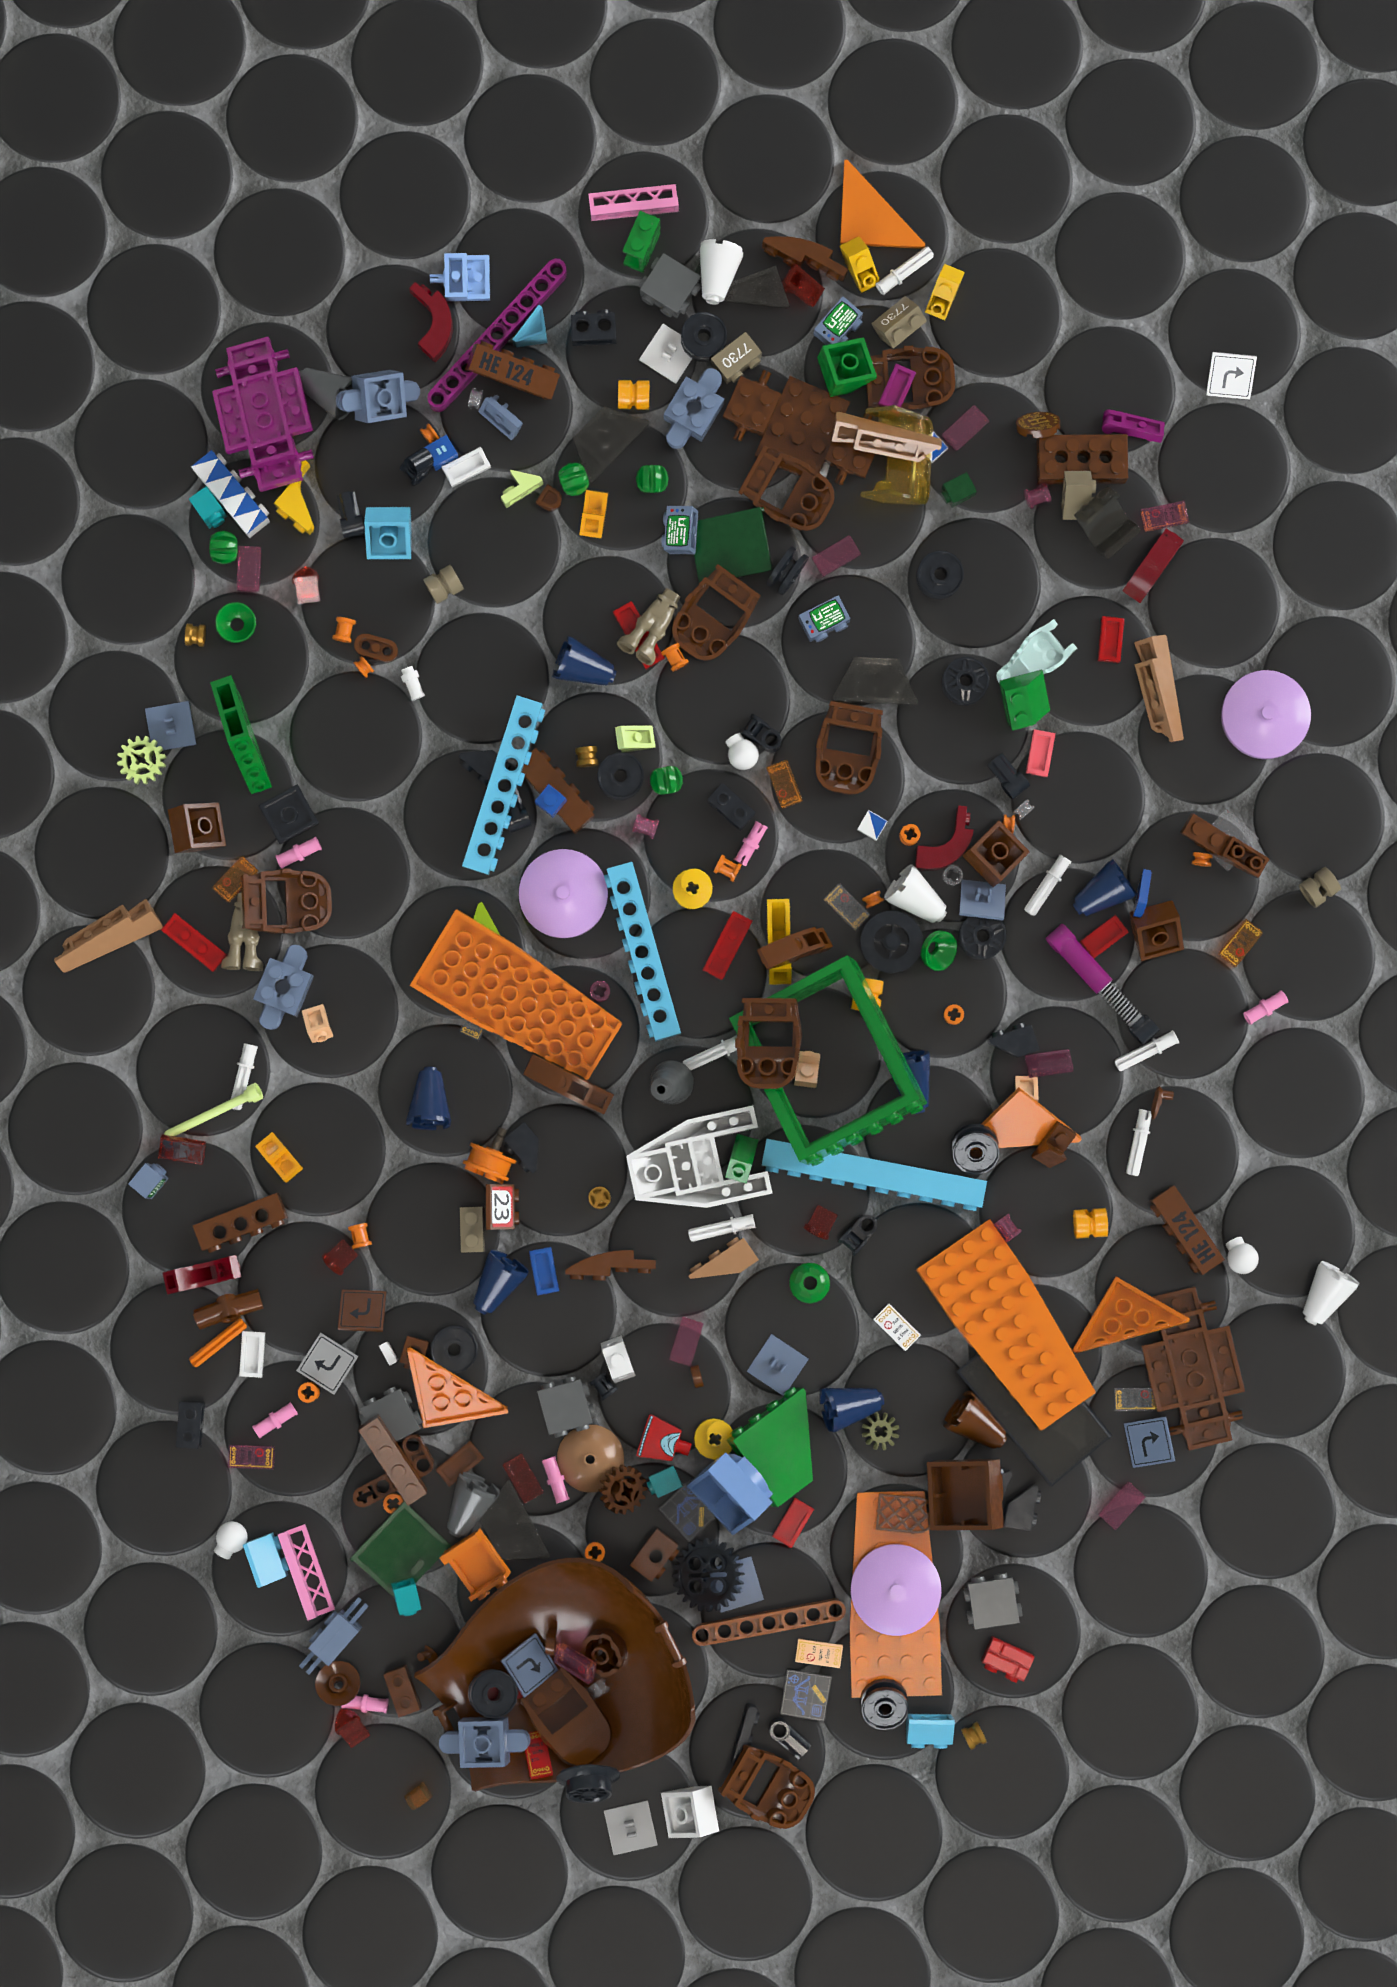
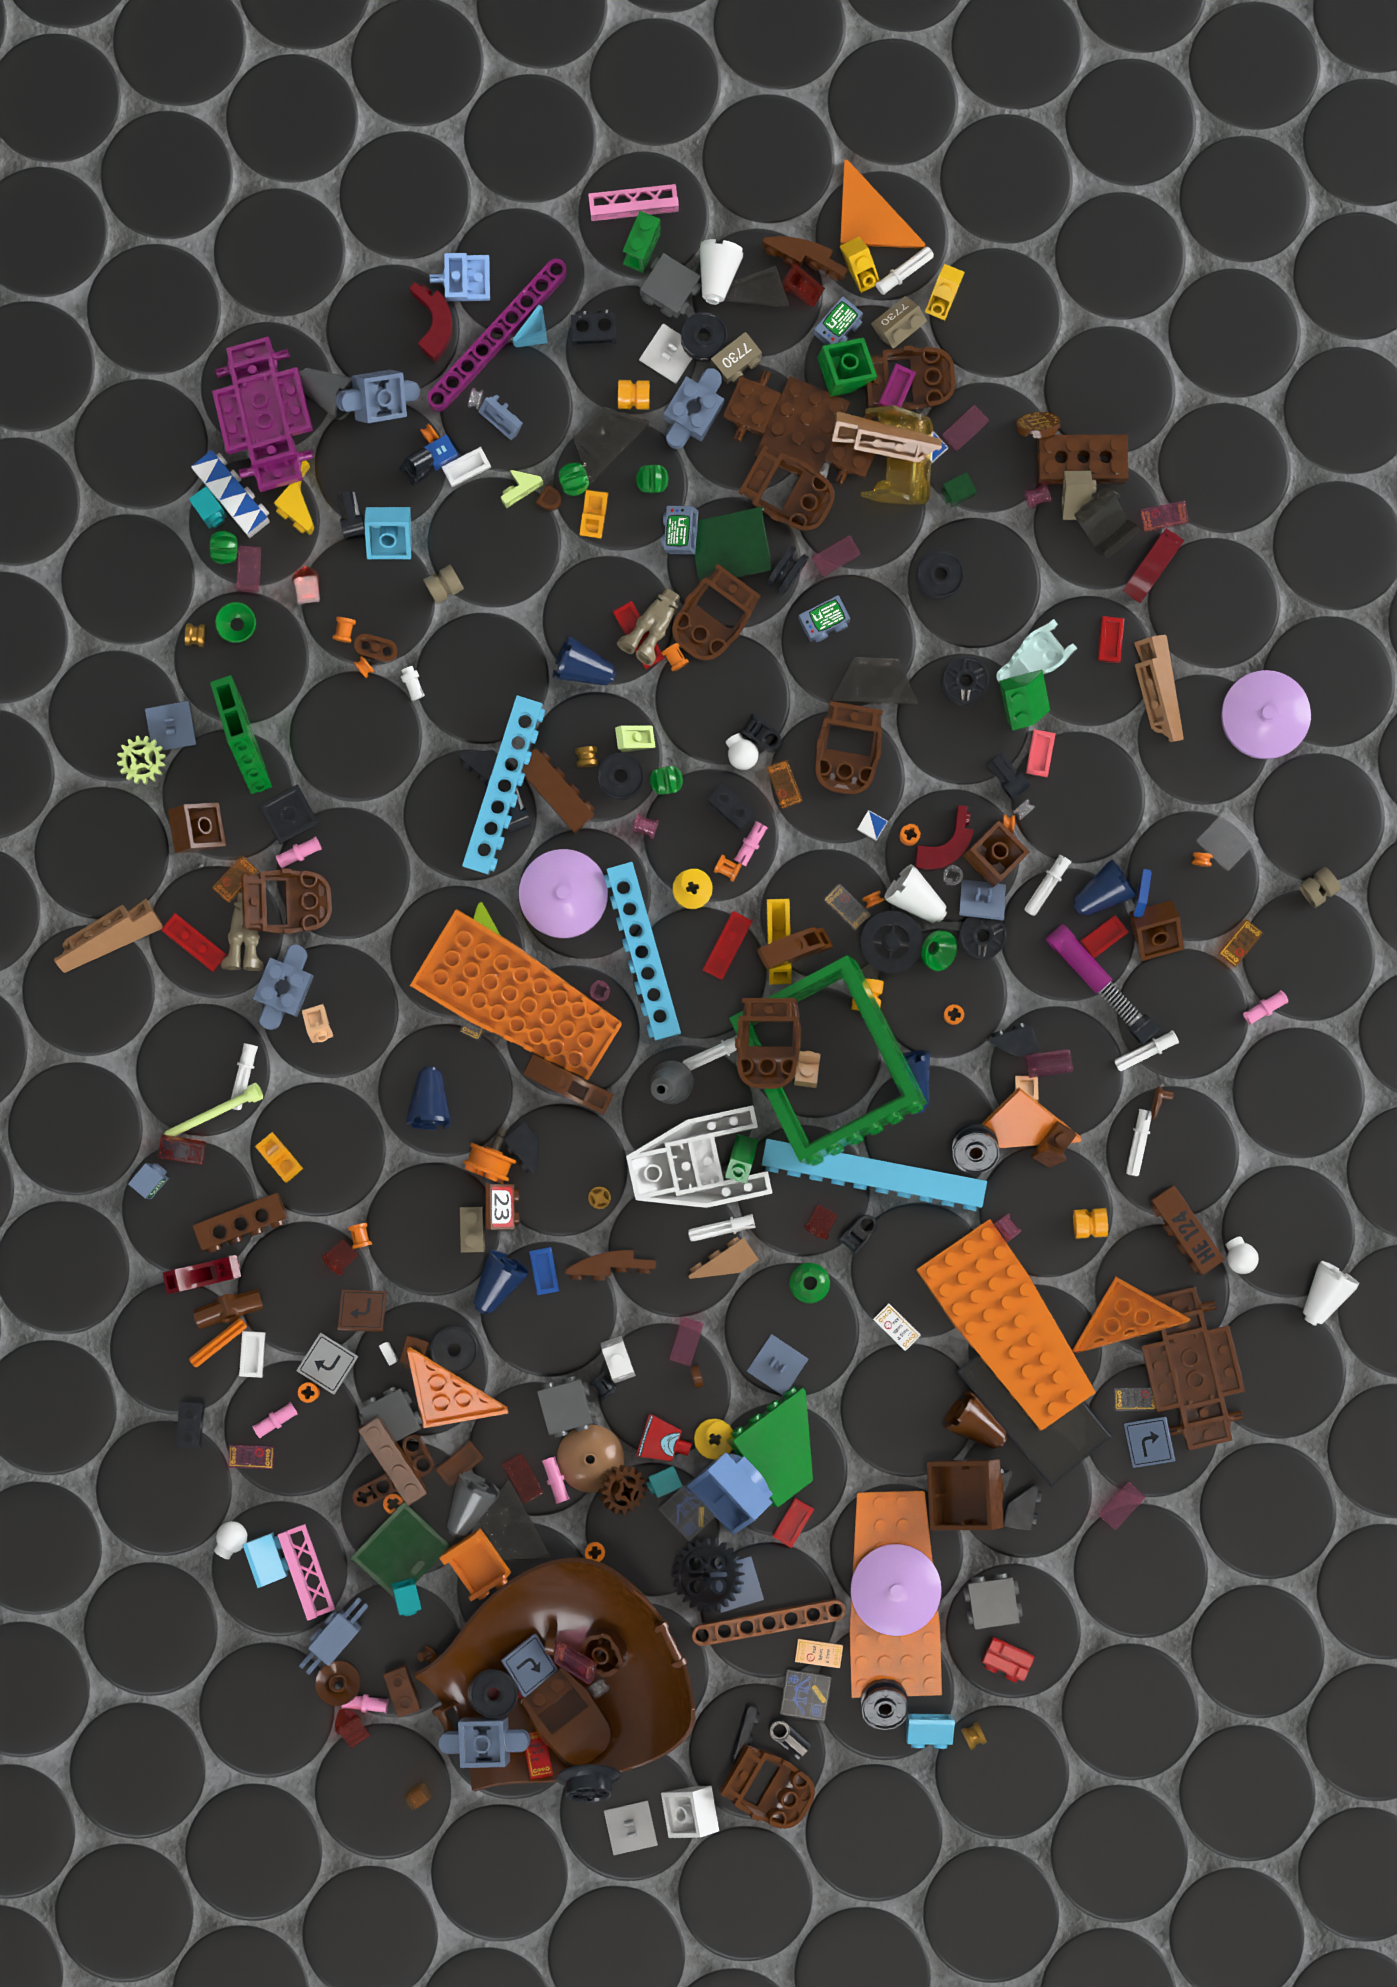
reddish brown brick [465,341,560,400] -> none
blue brick [535,784,567,818] -> none
reddish brown brick [630,1528,679,1582] -> none
dark blue cone [819,1388,884,1433] -> none
olive gear [861,1412,899,1450] -> none
reddish brown window [876,1493,930,1534] -> none
magenta plate [1102,409,1165,443] -> none
reddish brown slope [1180,813,1269,878] -> none
white piece [1206,352,1257,399] -> none

